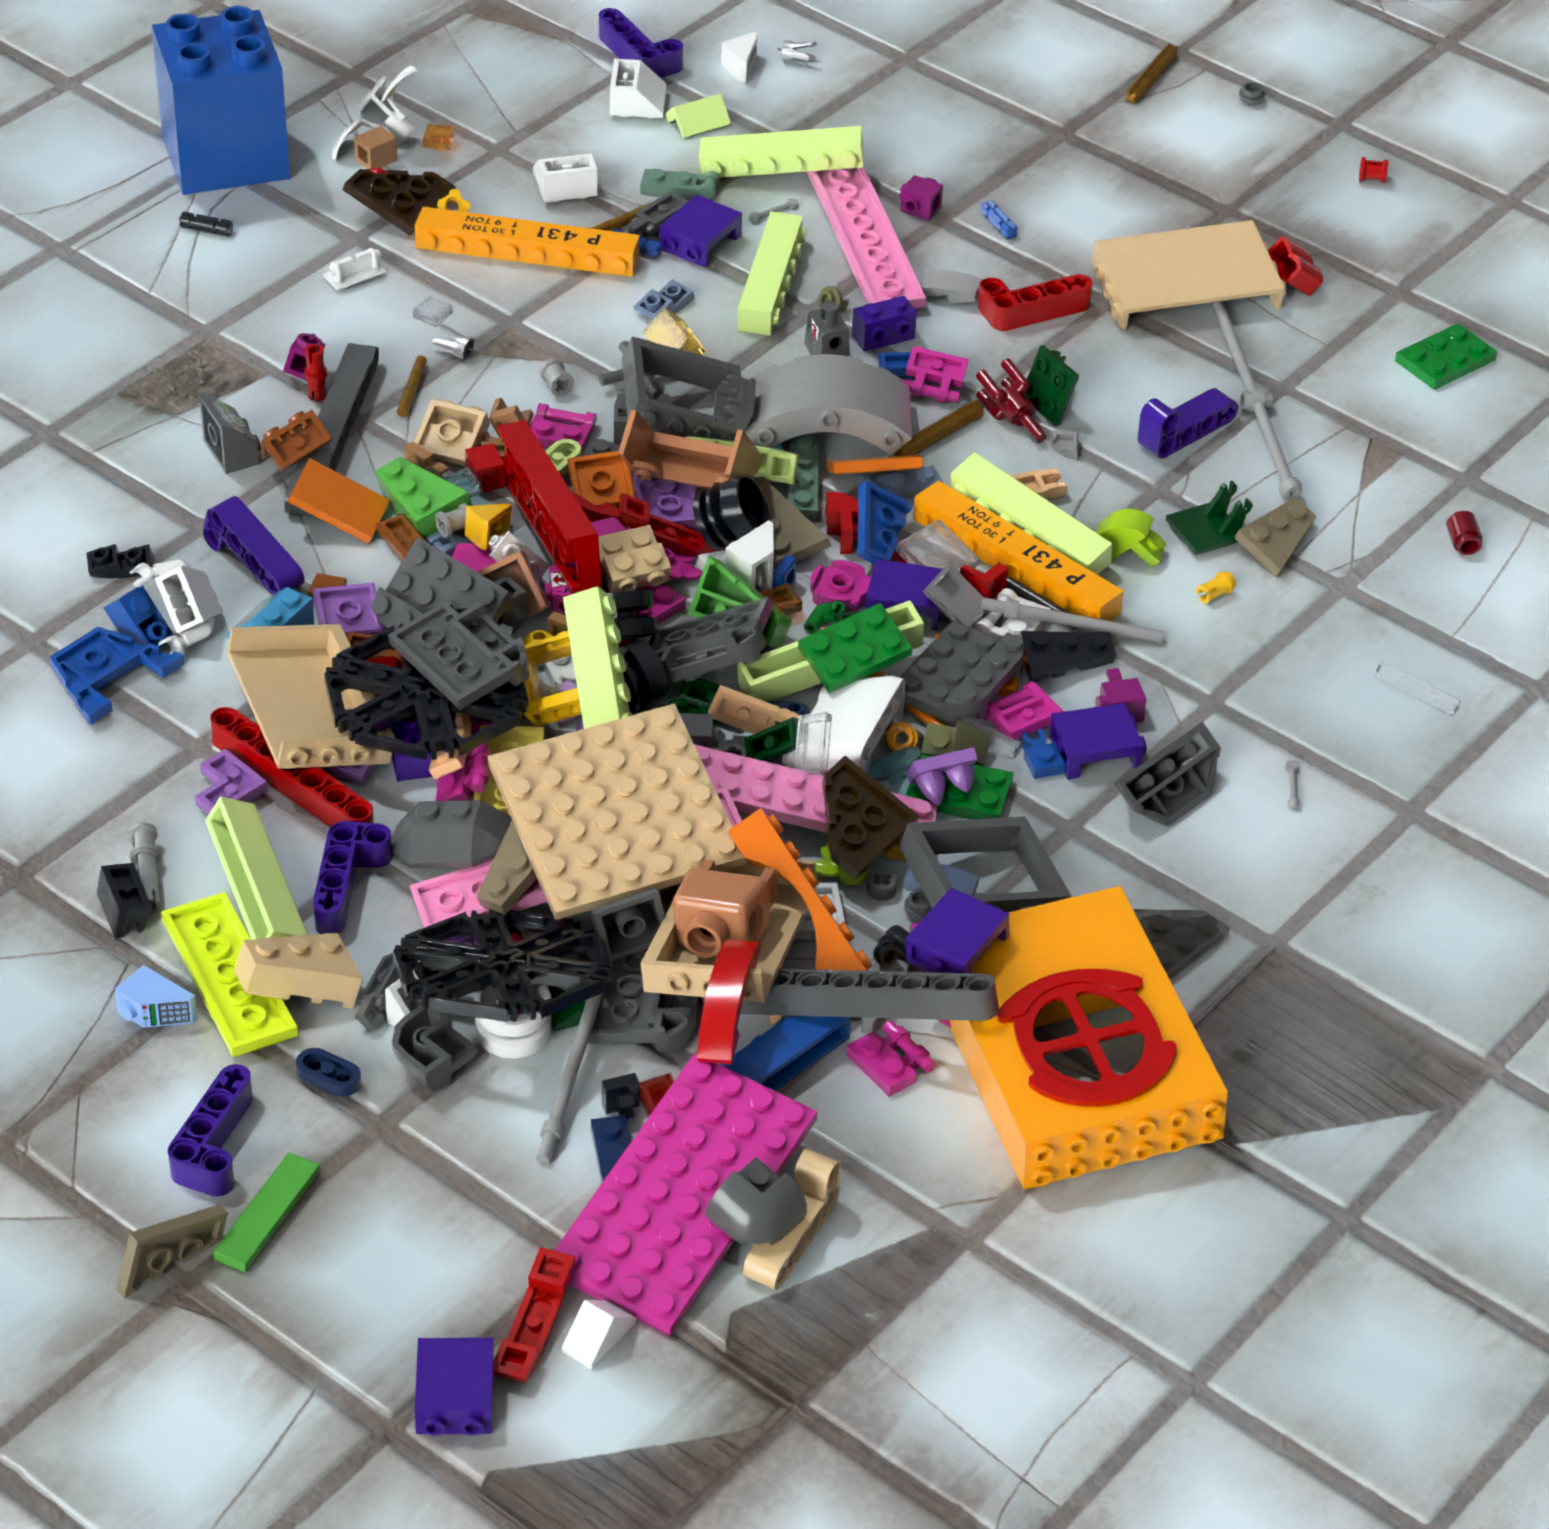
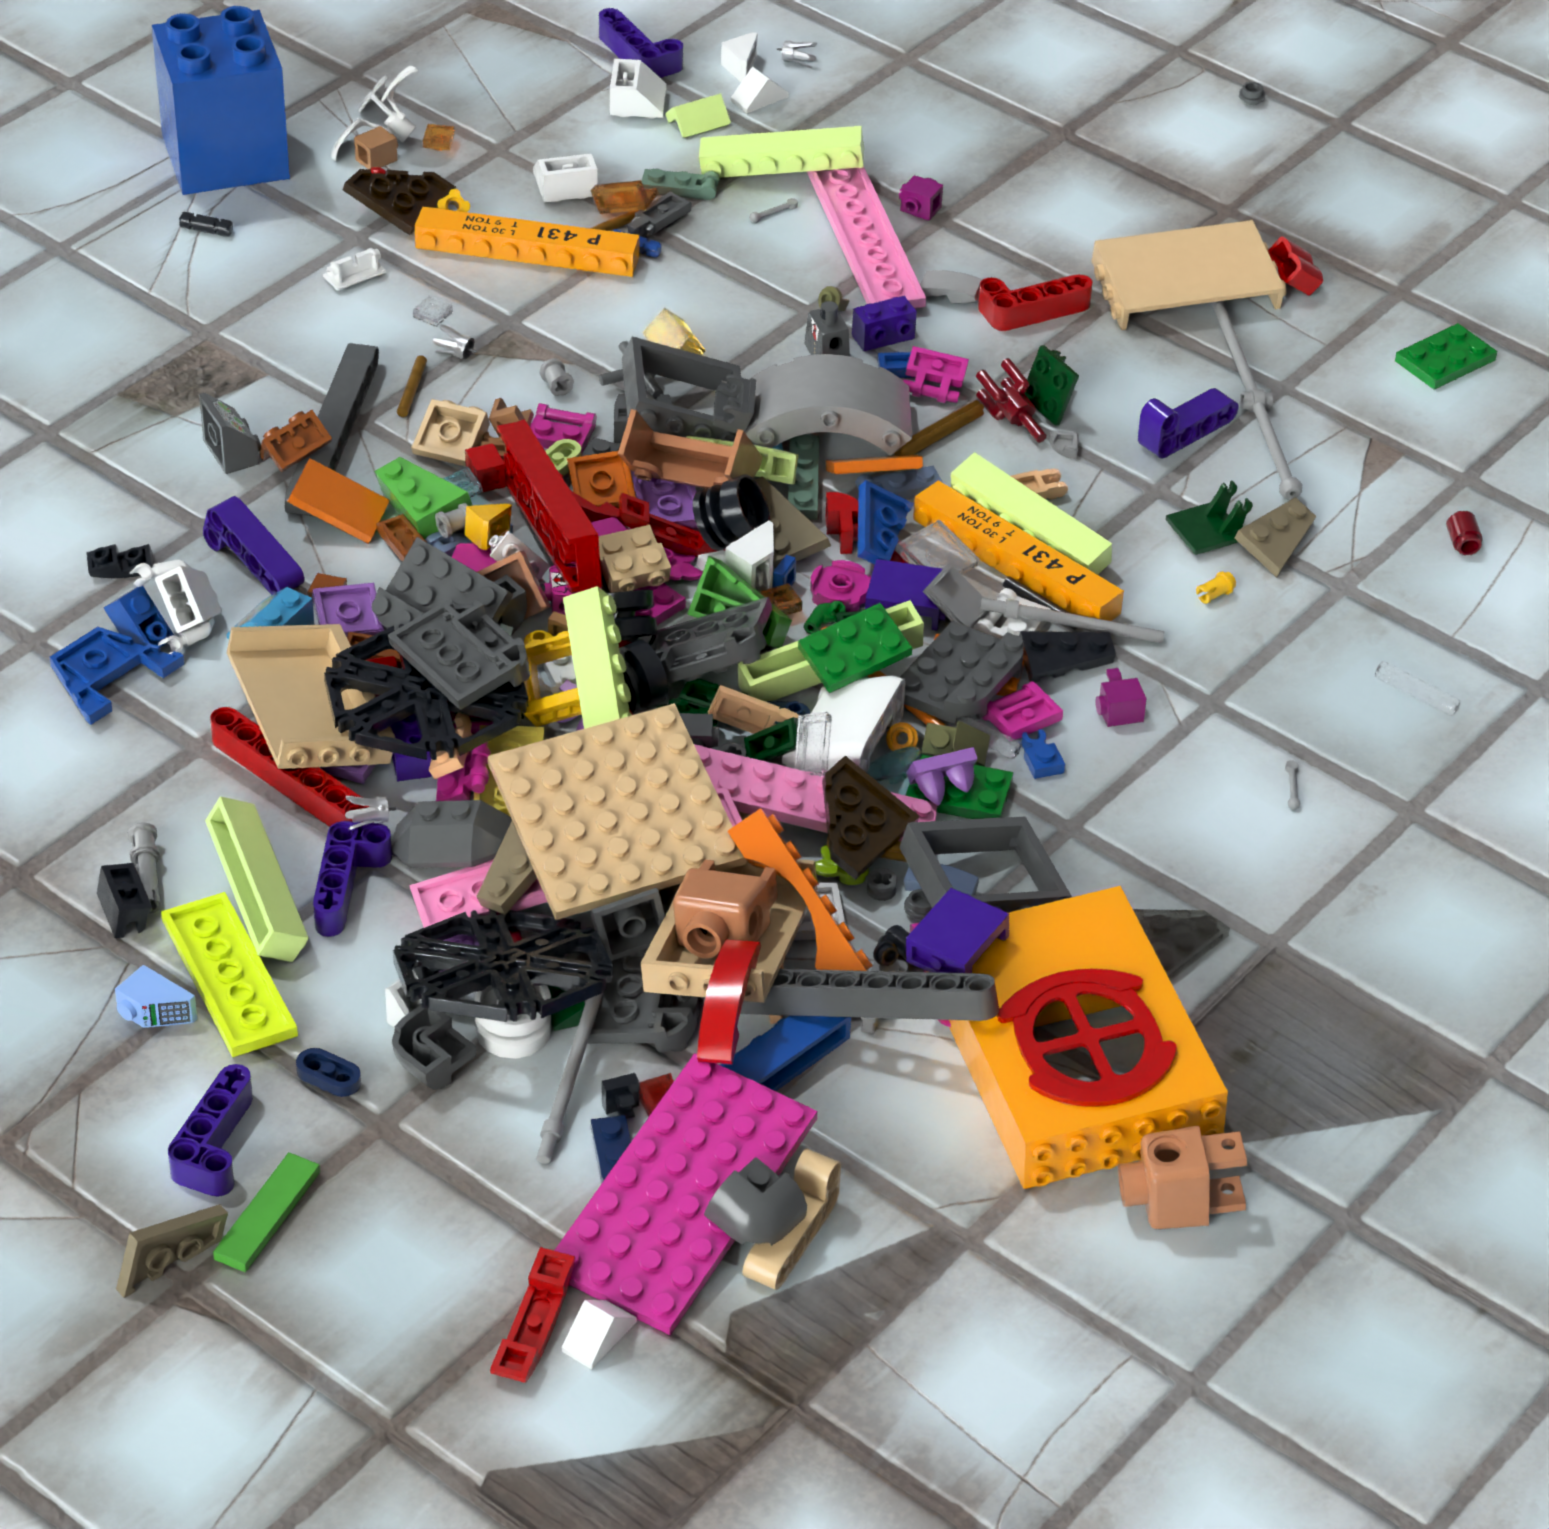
medium lavender plate [195,749,268,815] -> none
tan wedge [234,933,363,1009] -> none
magenta brick [283,333,326,381] -> none
red pin [304,344,328,402] -> none
dark grey hinge [354,953,399,1031] -> none
medium nougat plate [404,441,449,482] -> none
dark purple panel [415,1338,494,1436] -> none
sand blue slope [633,279,695,321] -> none
dark purple panel [659,195,742,267] -> none
yellowish green brick [737,211,807,336] -> none
dark pink plate [846,1020,936,1097] -> none
red panel [960,563,1008,599] -> none
axle [981,200,1018,239] -> none
dark purple panel [1049,703,1147,780] -> none
lime brick [1096,508,1167,568] -> none
dark grey wedge [1114,721,1221,826] -> none
pearl gold axle [1125,43,1178,104] -> none
red bush [1358,157,1389,183] -> none
none -> flat silver piece [345,796,396,830]
none -> clear orange panel [590,180,659,214]
none -> white slope [731,67,789,114]
none -> nougat piece [1118,1125,1247,1229]

